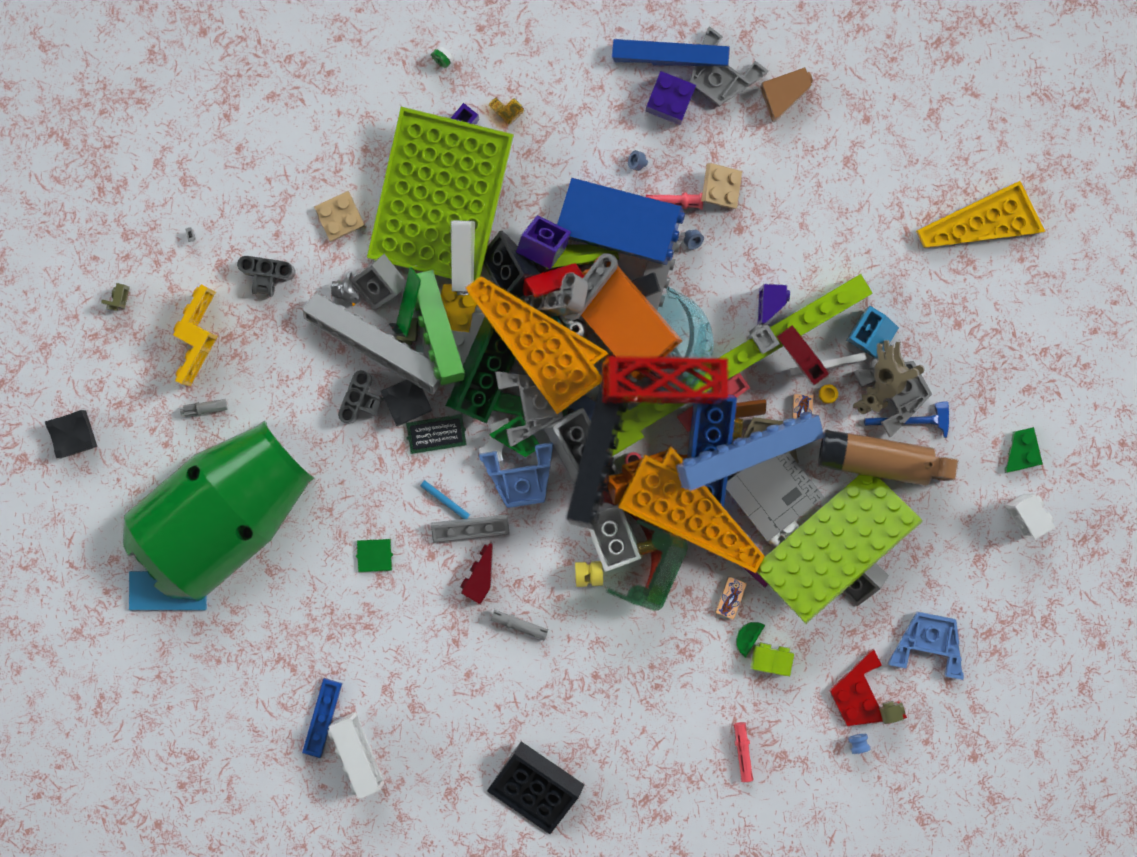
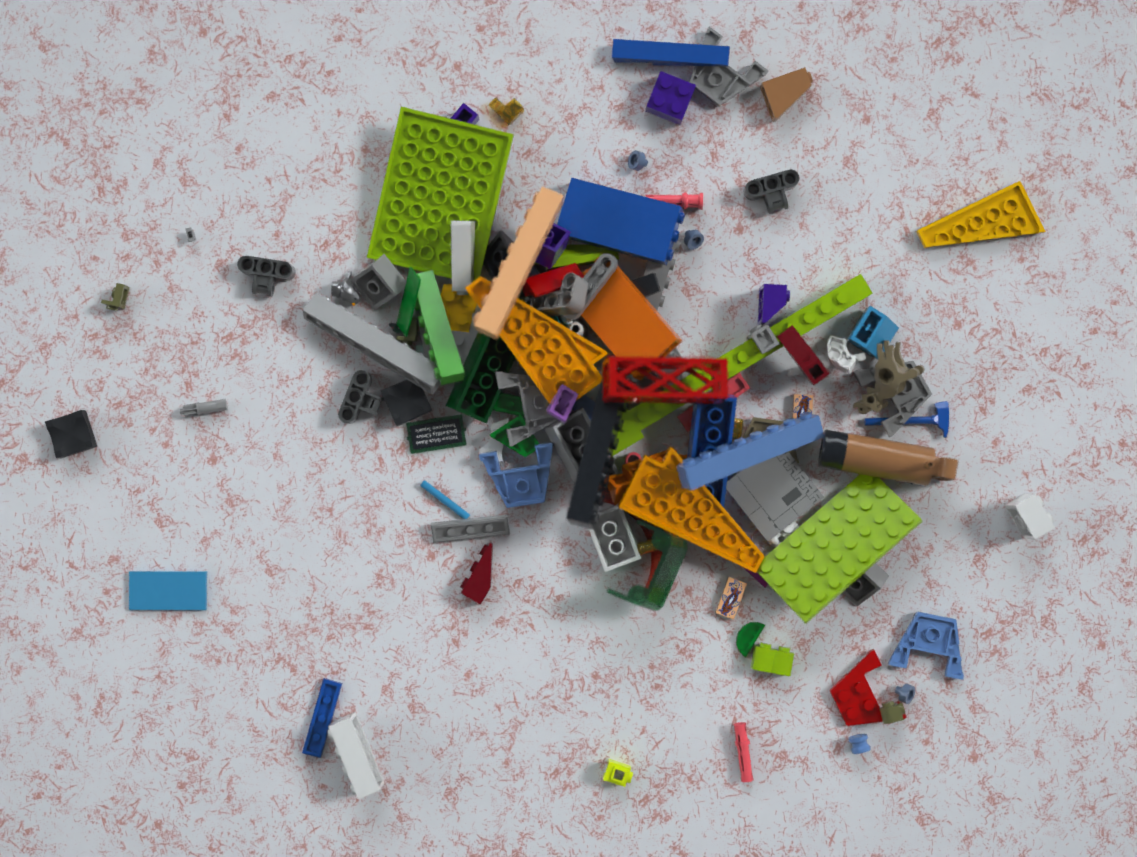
green cylinder [123,420,314,600] -> none
yellow bracket [173,284,218,386] -> none
tan plate [314,191,365,242] -> none
green piece [356,539,393,572] -> none
green piece [431,46,455,68] -> none
black slope [487,741,585,834] -> none
light grey pin [490,609,549,641] -> none
light yellow wheel [575,561,603,587] -> none
clear light blue windscreen [652,286,714,404] -> none
tan plate [701,163,742,209] -> none
dark orange slope [735,399,767,418] -> none
yellow tile [818,384,838,404] -> none
green wing [1005,427,1043,473] -> none
none -> light nougat brick [473,186,564,340]
none -> medium lavender slope [546,384,579,423]
none -> neon yellow window [603,759,633,787]
none -> dark grey piece [743,169,800,214]
none -> white tile [827,335,858,374]
none -> sand blue tile [895,683,915,704]

